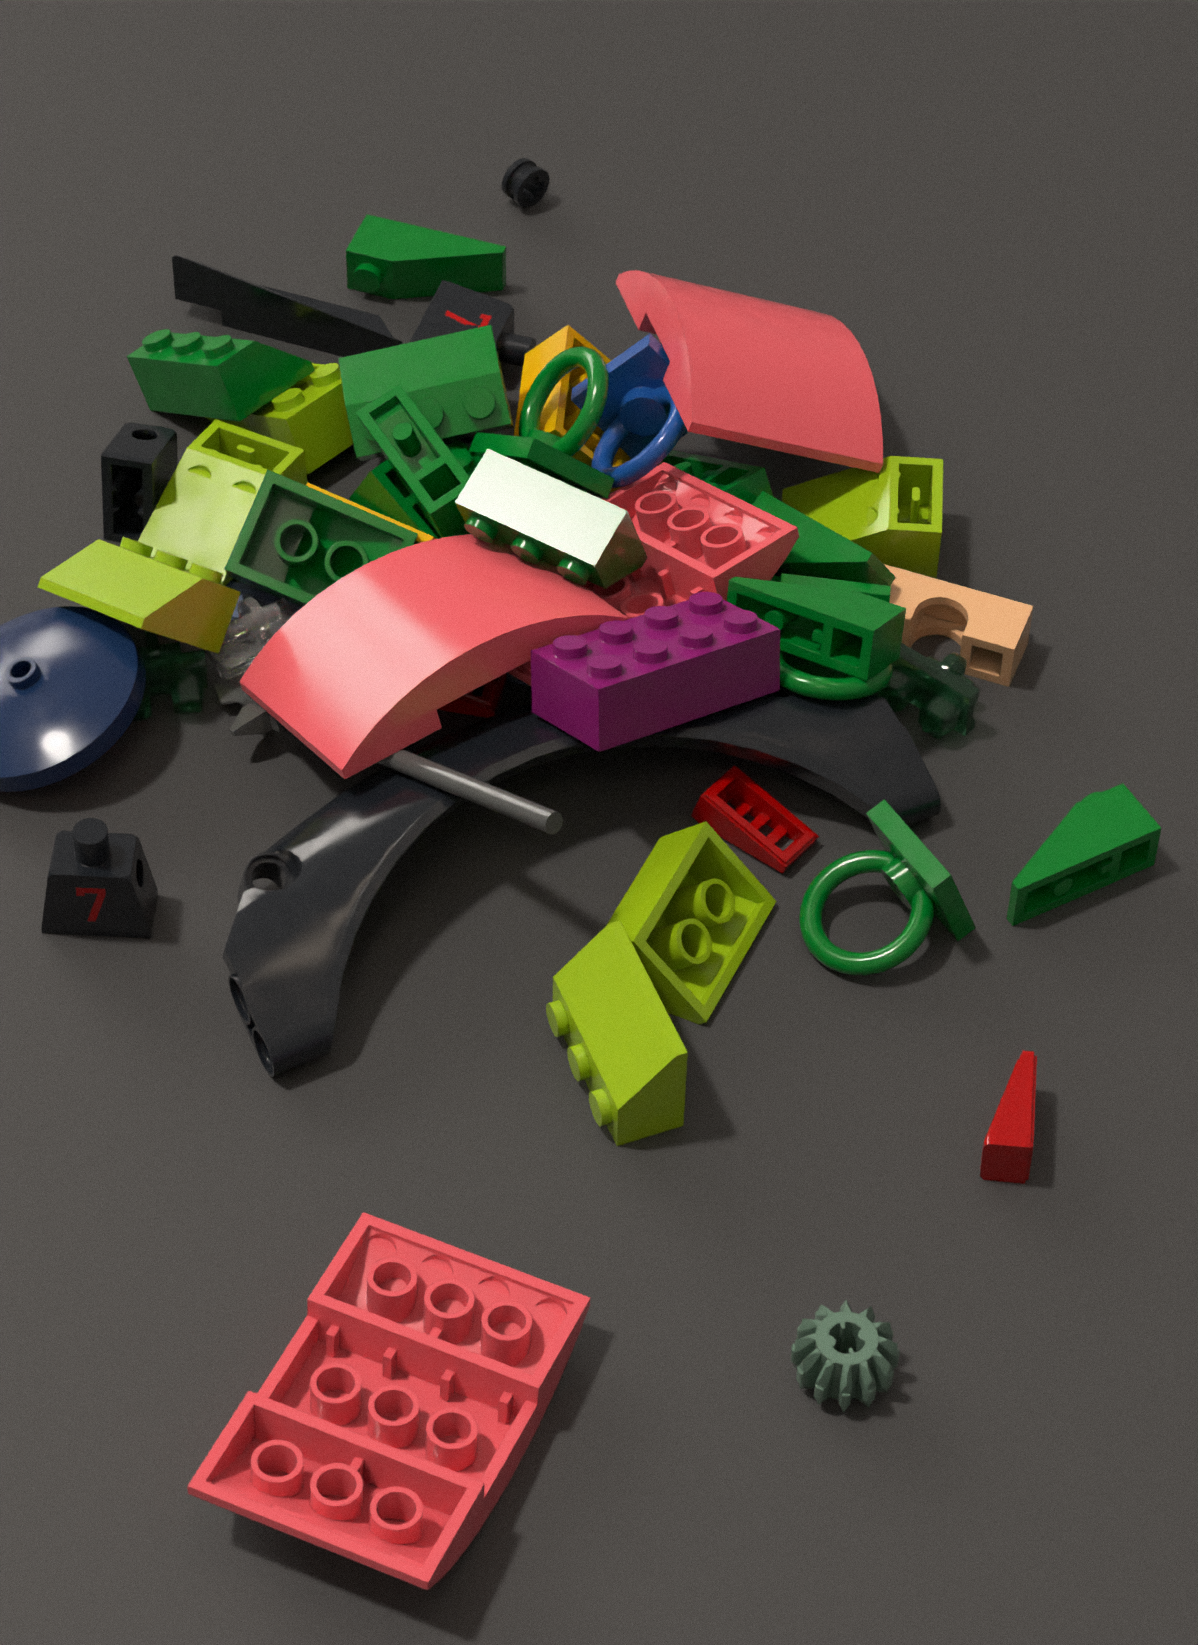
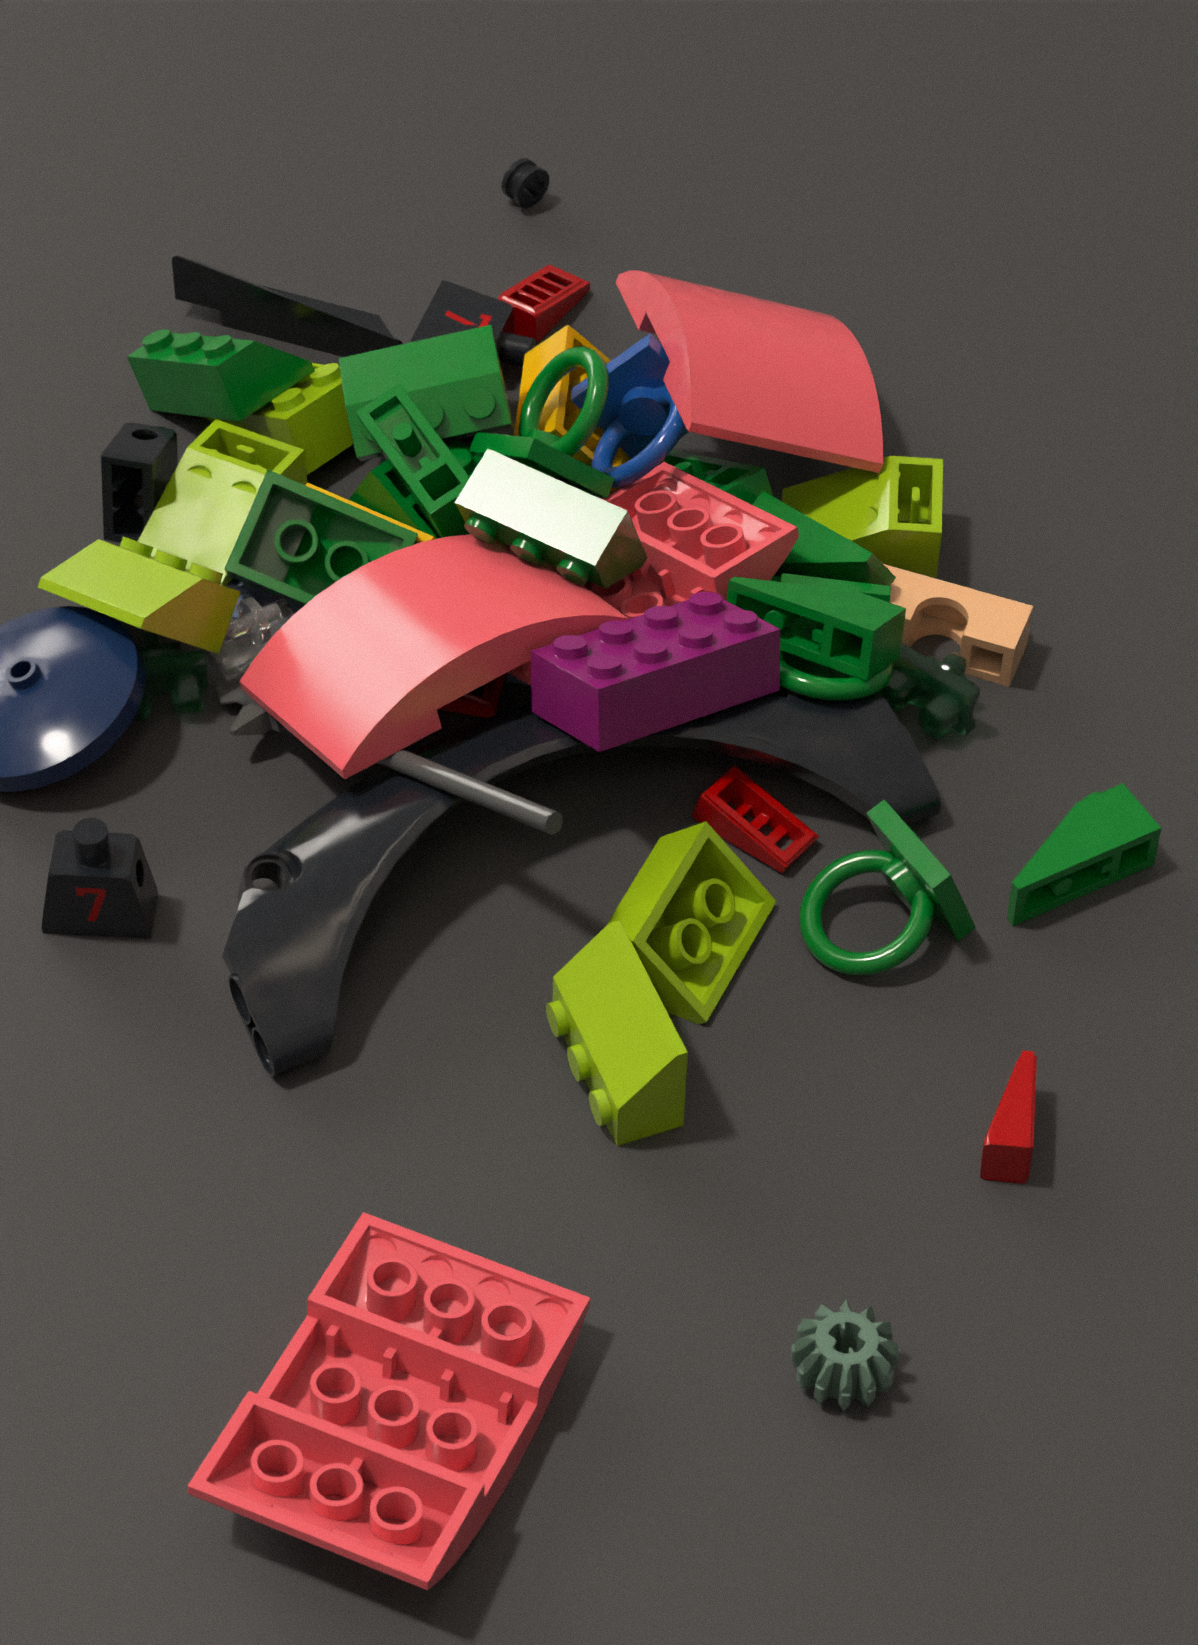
green slope [346,214,506,299] -> none
none -> red slope [497,264,590,344]

